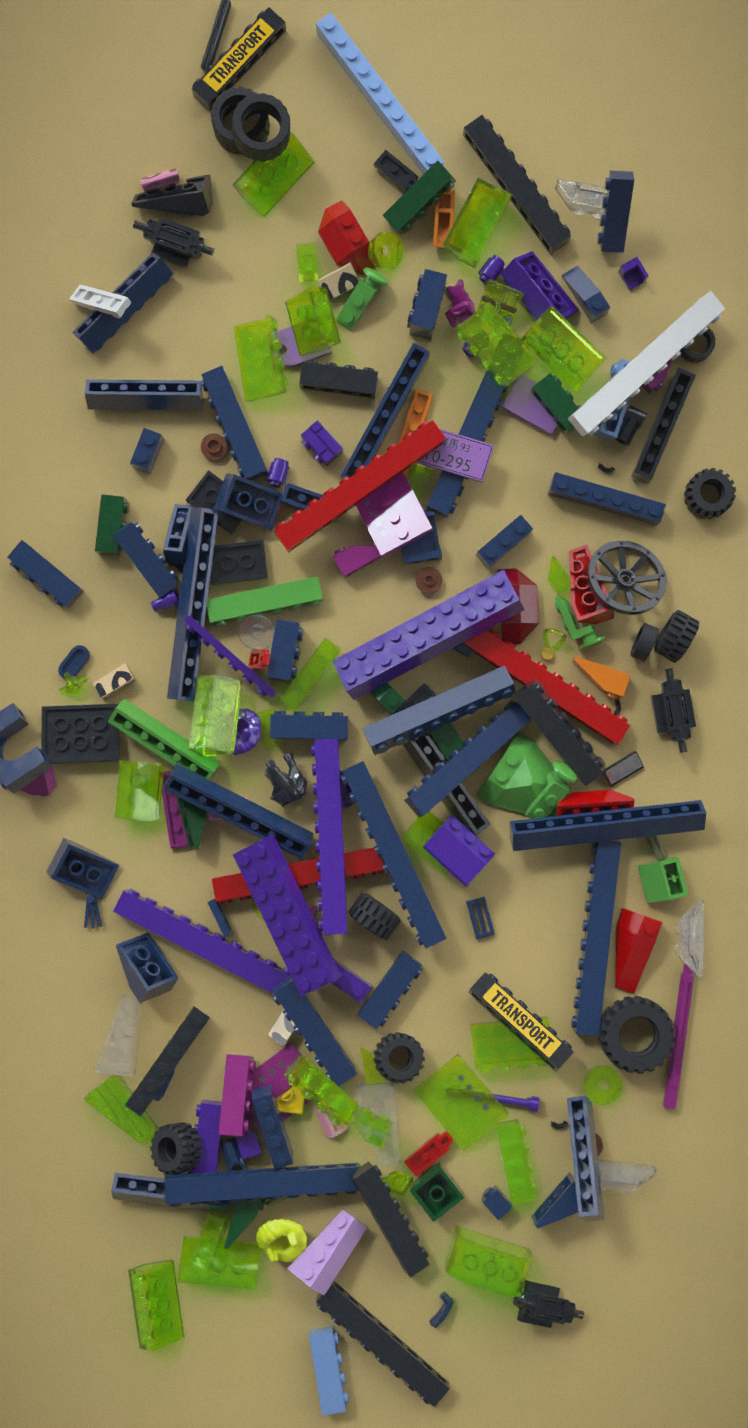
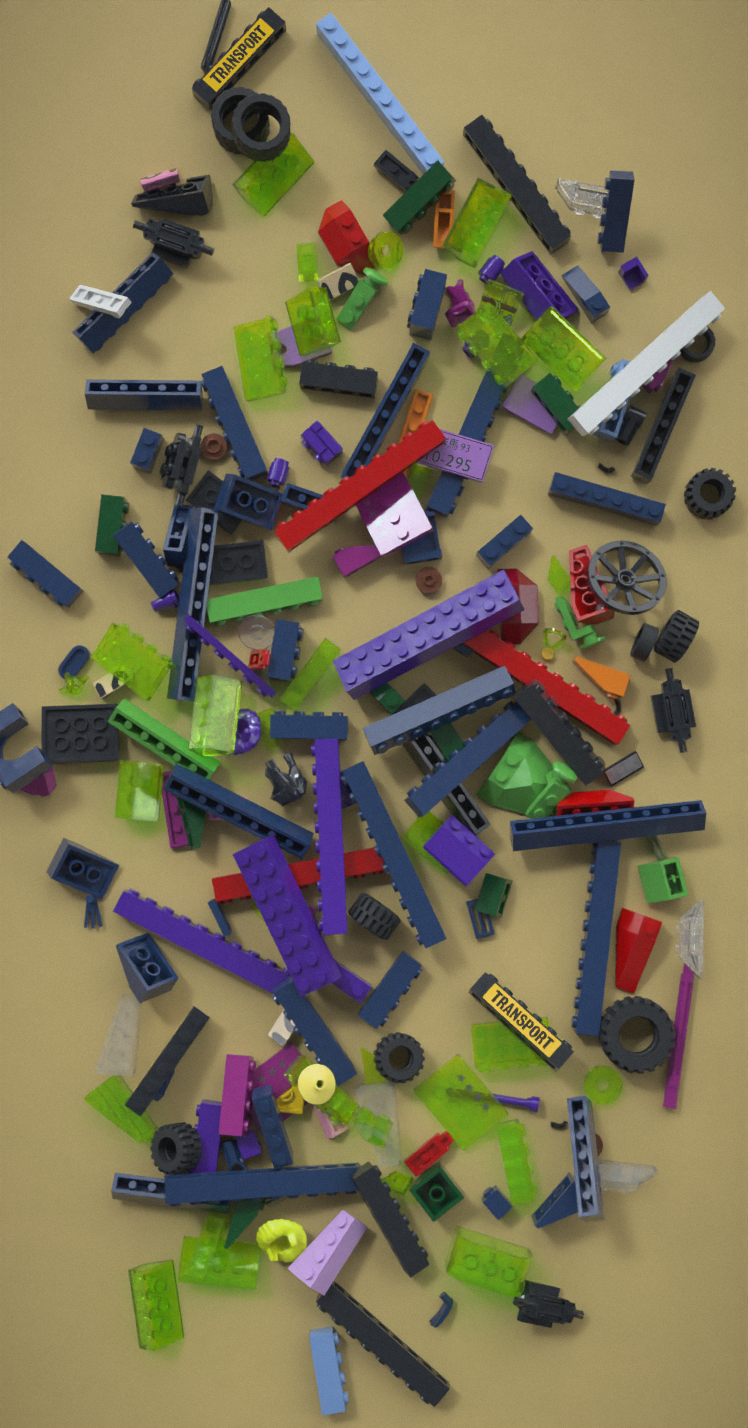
none -> clear neon green bracket [91,622,176,701]
none -> black piece [160,424,203,507]
none -> light yellow dish [298,1064,336,1104]
none -> dark green panel [475,873,513,917]

